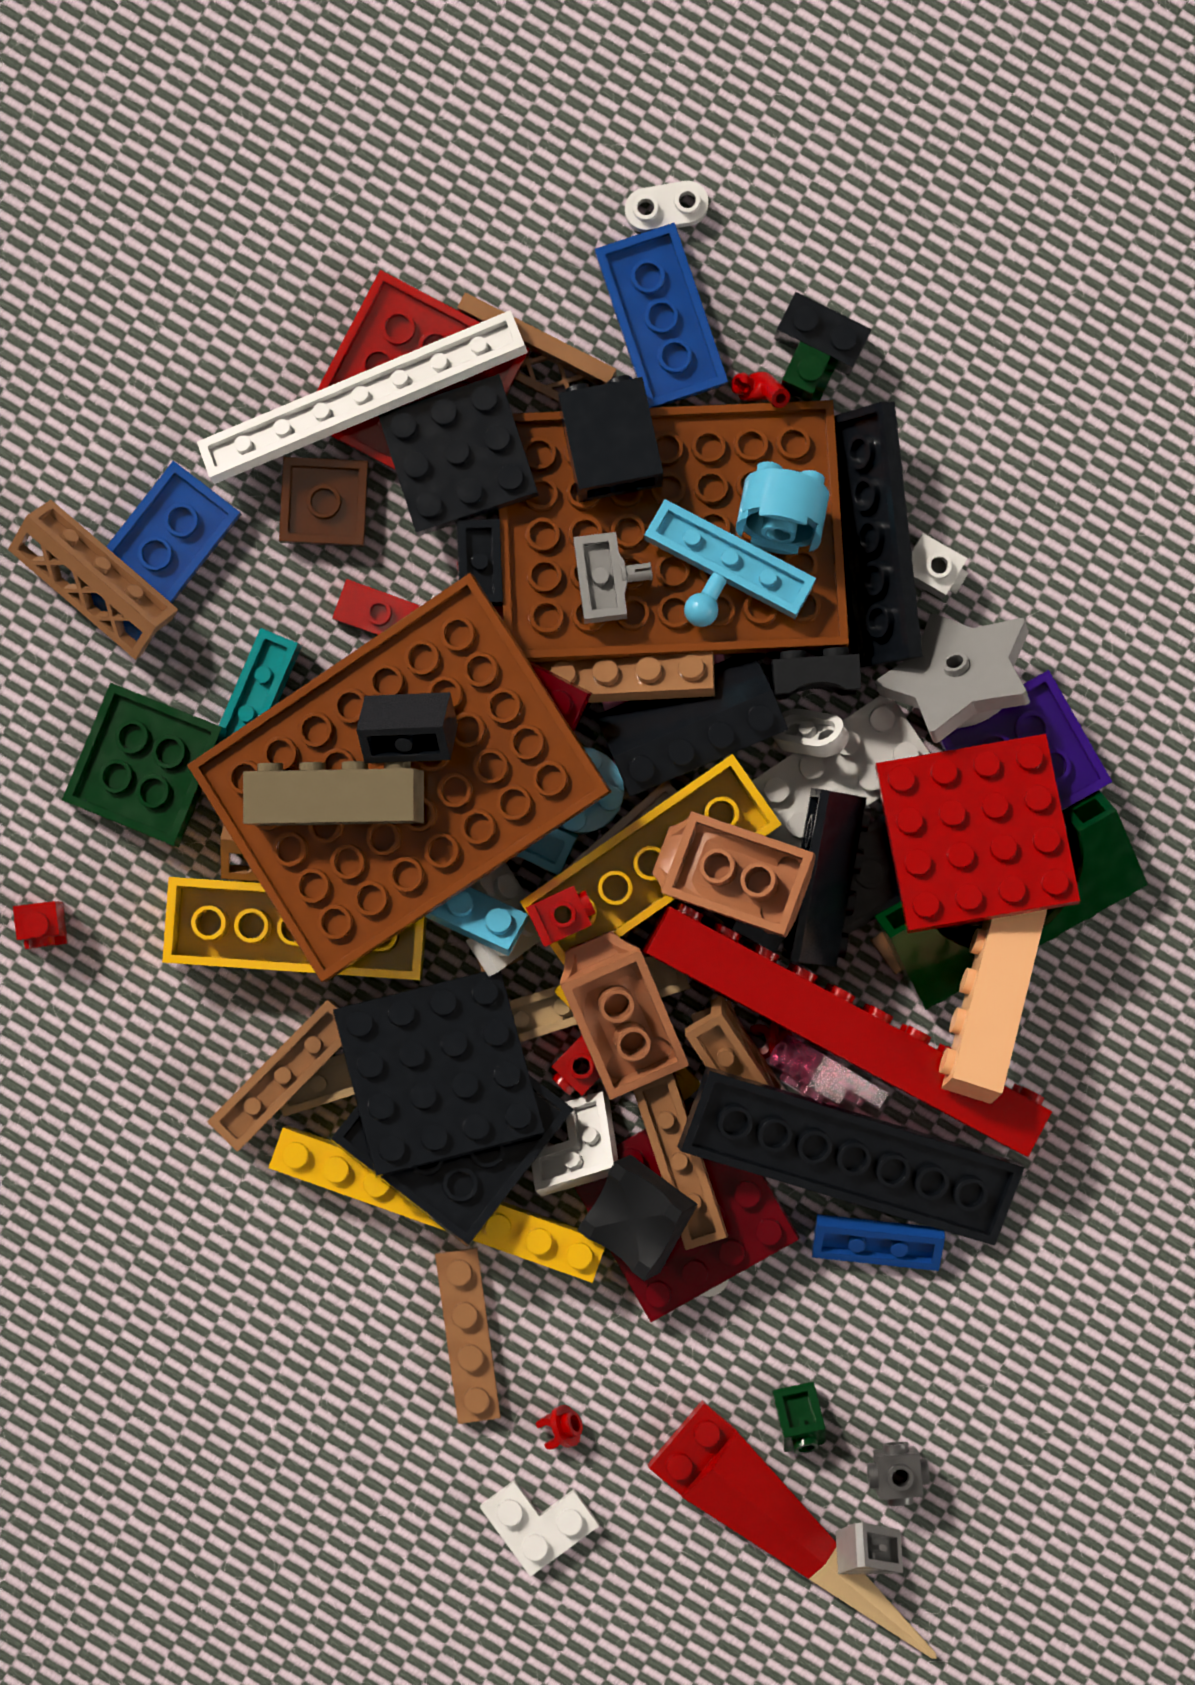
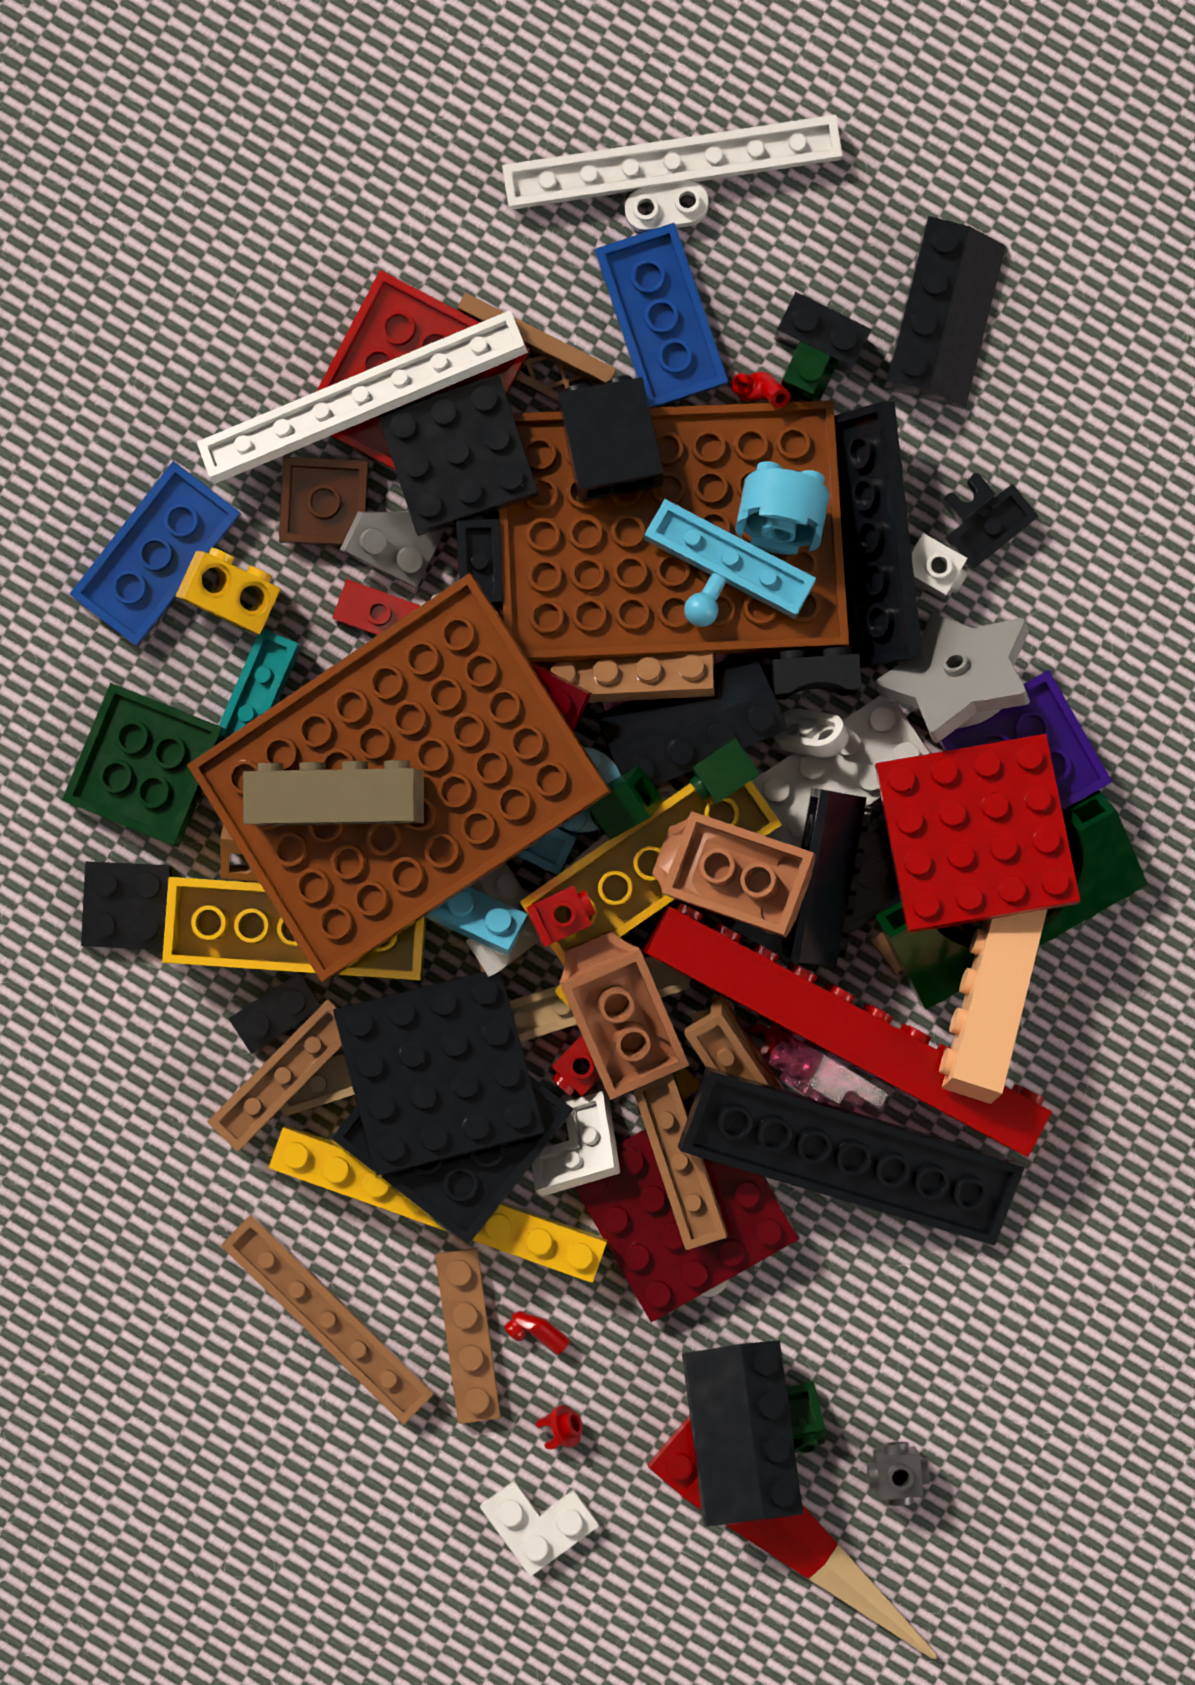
medium nougat fence [8,500,179,660] -> none
red brick [13,901,68,949] -> none
black brick [356,692,458,763] -> none
light grey plate [573,532,653,624] -> none
black brick [577,1155,698,1281] -> none
blue plate [812,1214,945,1271] -> none
light grey slope [835,1522,903,1574] -> none
none -> black plate [81,861,172,950]
none -> yellow brick [175,547,281,635]
none -> medium nougat plate [220,1214,434,1425]
none -> black plate [228,972,322,1054]
none -> light grey wing [340,511,446,588]
none -> white plate [502,115,842,210]
none -> red arm [504,1311,569,1355]
none -> dark green brick [588,765,664,840]
none -> black slope [682,1340,803,1527]
none -> dark green brick [689,738,760,805]
none -> black slope [883,216,1006,409]
none -> black plate [942,473,1039,571]

